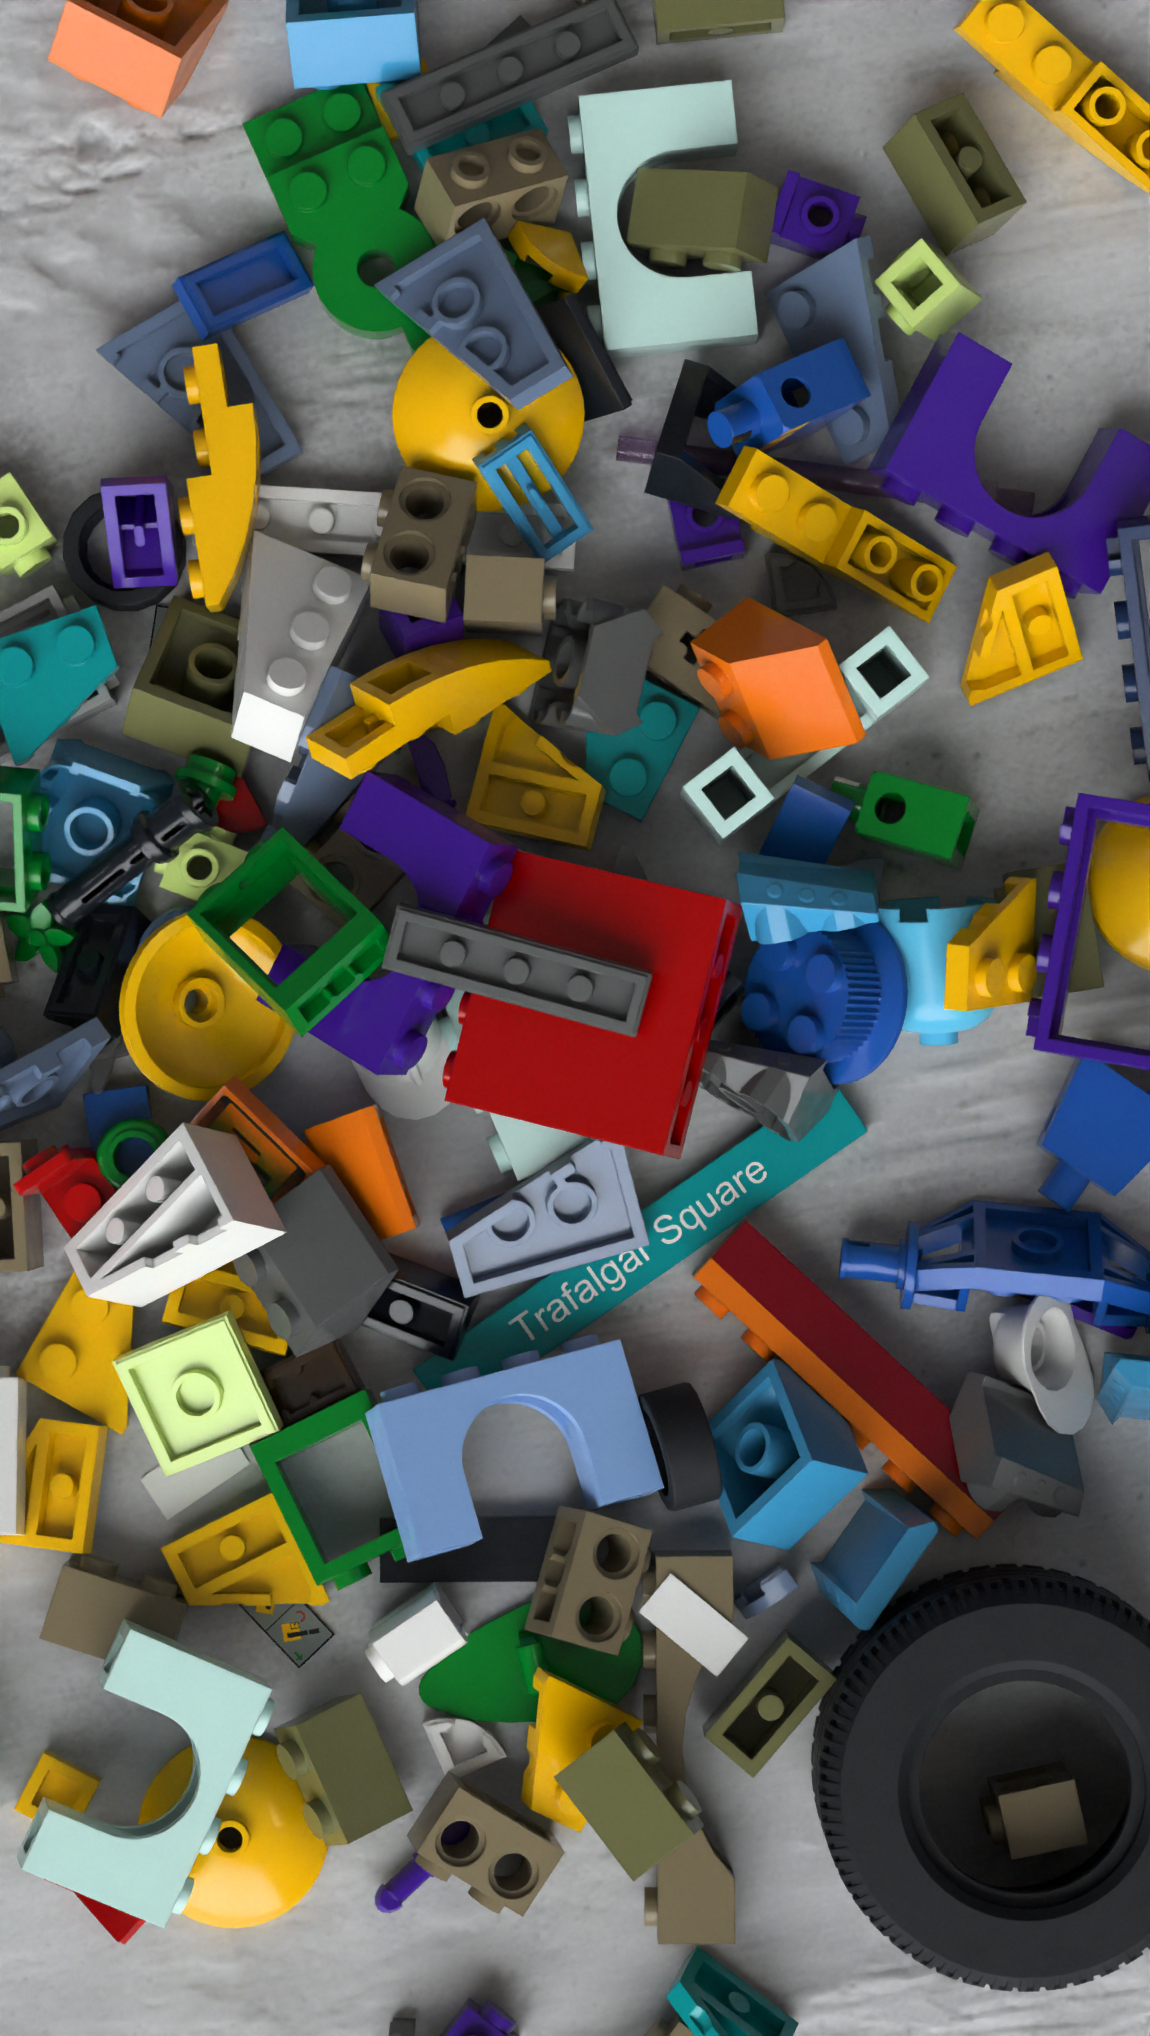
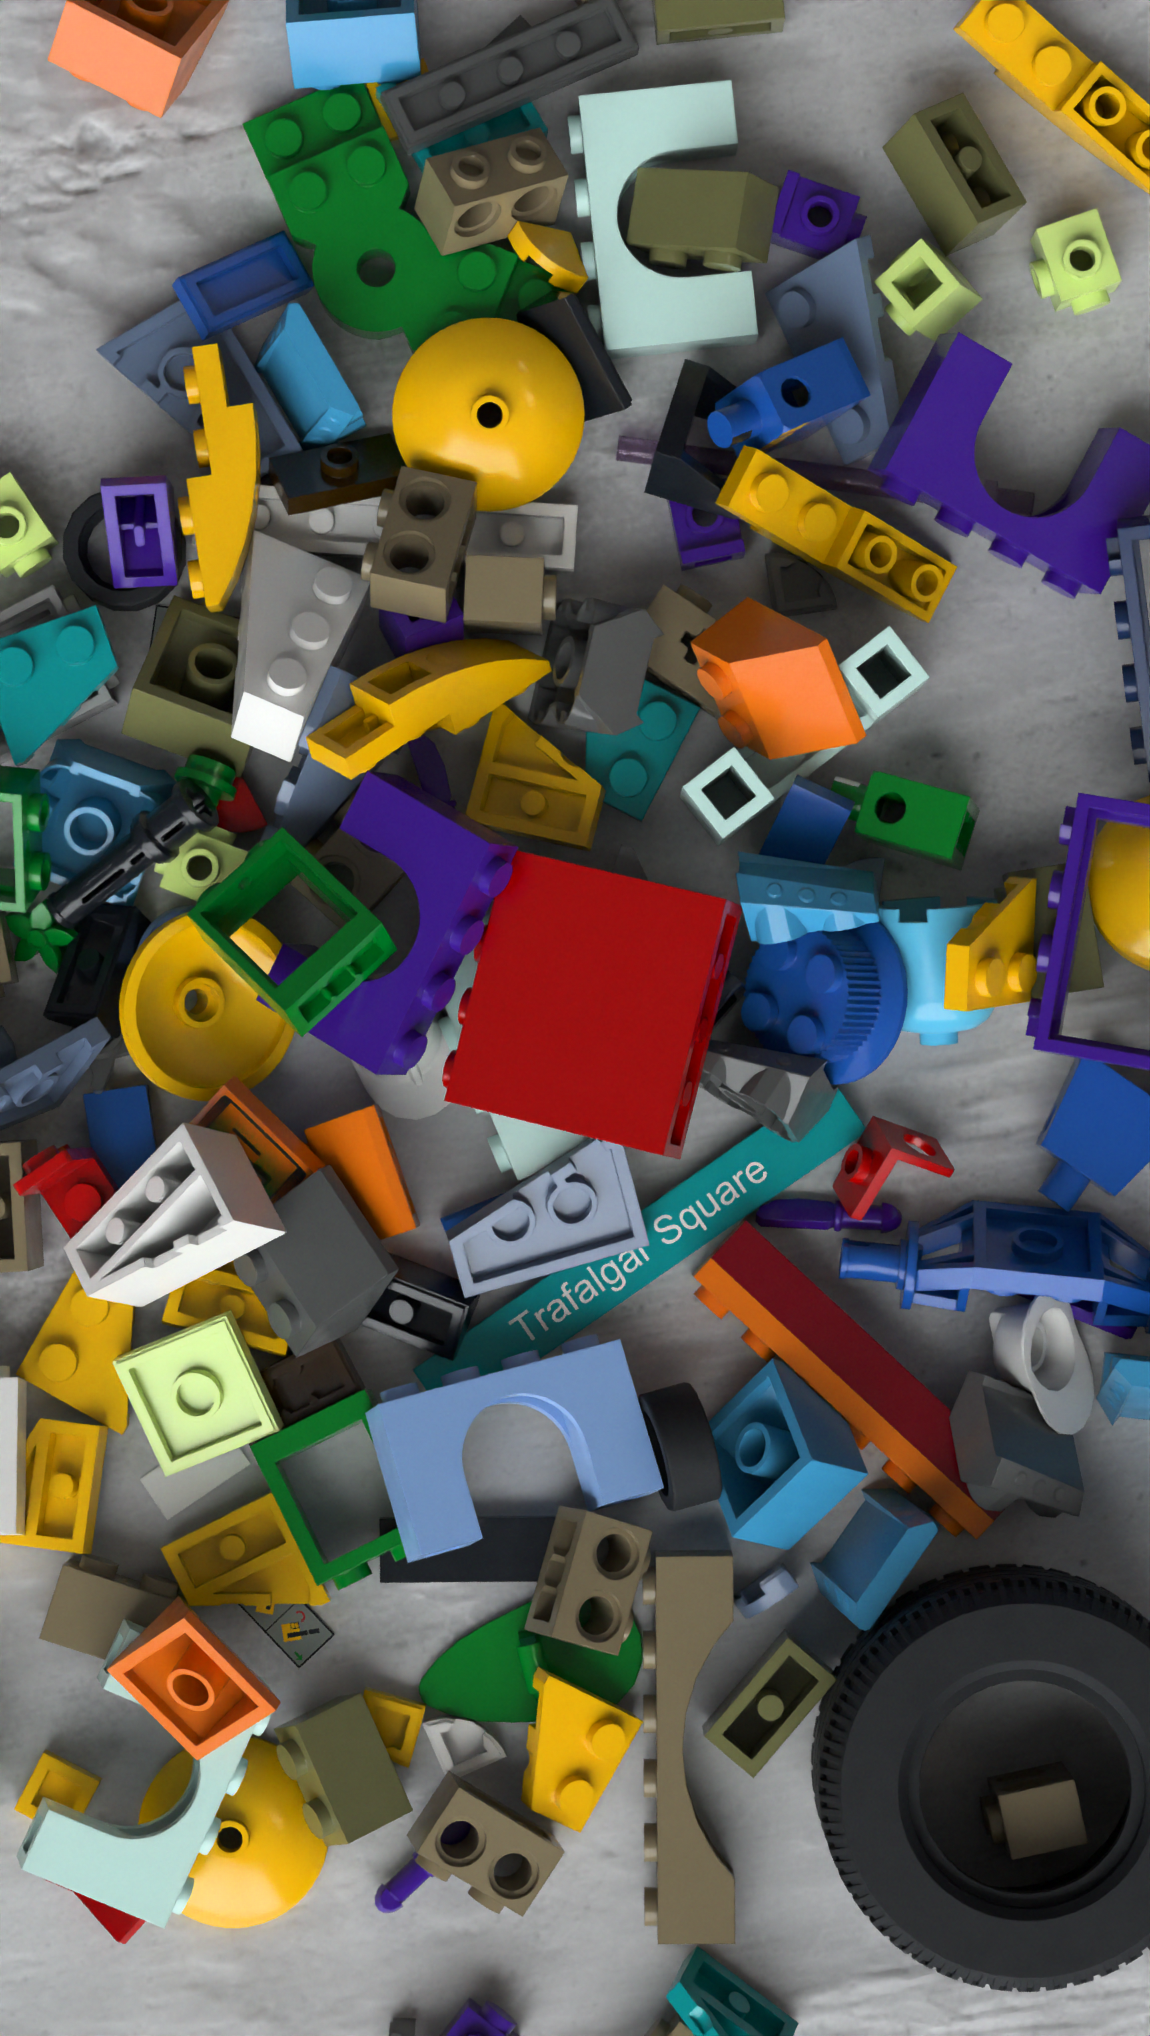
green piece [95,1117,169,1191] -> none
white brick [364,1582,470,1686] -> none
sand blue wing [375,218,574,410] -> none
dark grey tile [381,902,654,1037] -> none
dark azure tile [472,423,594,563] -> none
olive brick [554,1722,704,1882] -> none
white sticker [639,1573,749,1677] -> none
yellow wing [960,552,1083,707] -> none
none -> orange slope [107,1596,281,1761]
none -> dark azure slope [254,303,366,450]
none -> dark brown plate [269,433,407,516]
none -> yellow tile [363,1687,426,1768]
none -> dark purple piece [755,1198,902,1234]
none -> red bracket [832,1116,955,1221]
none -> yellowish green brick [1029,208,1122,315]

